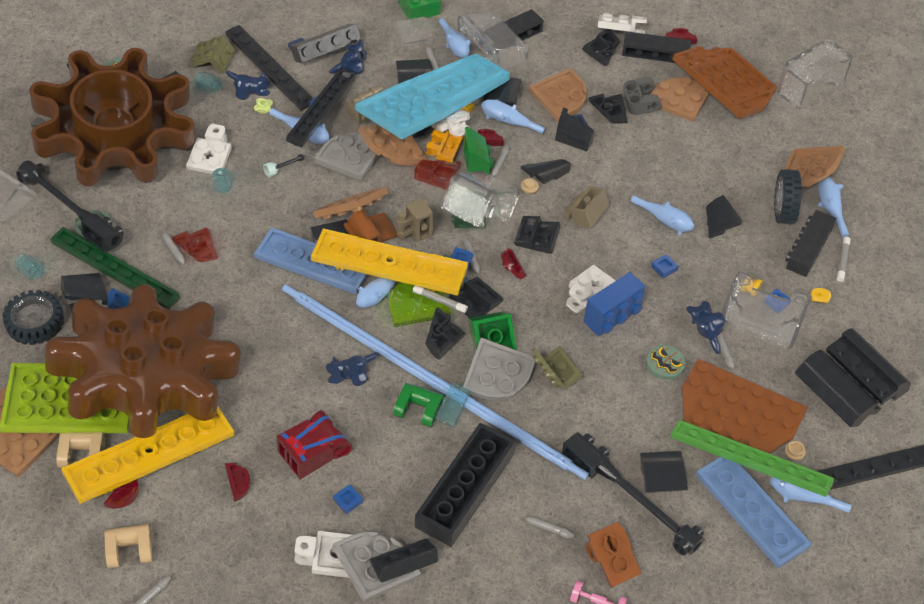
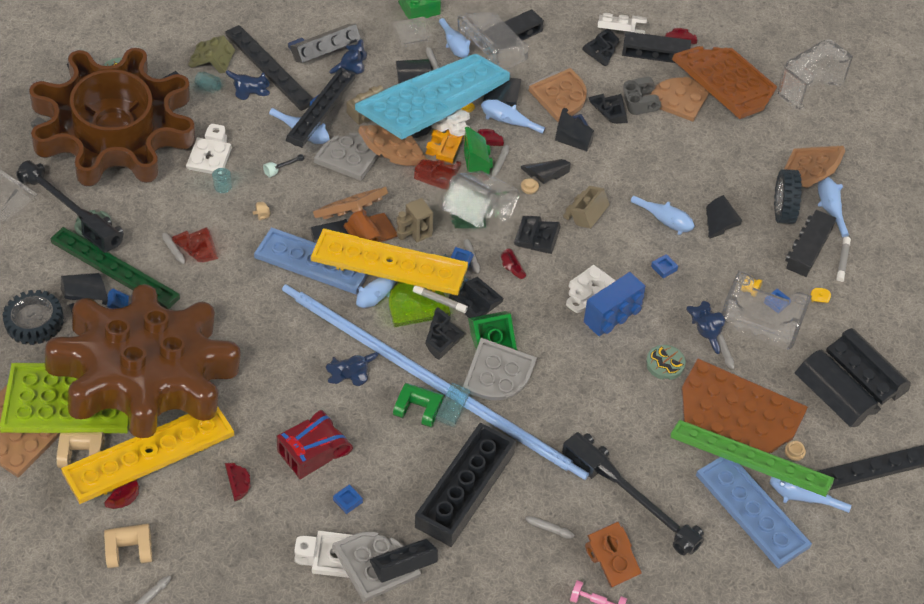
clear light blue brick [15,254,44,280] -> none
yellowish green plate [254,98,273,114] -> none
olive bracket [532,346,583,390] -> none
black slope [640,451,688,493] -> none
none -> tan piece [253,202,270,220]

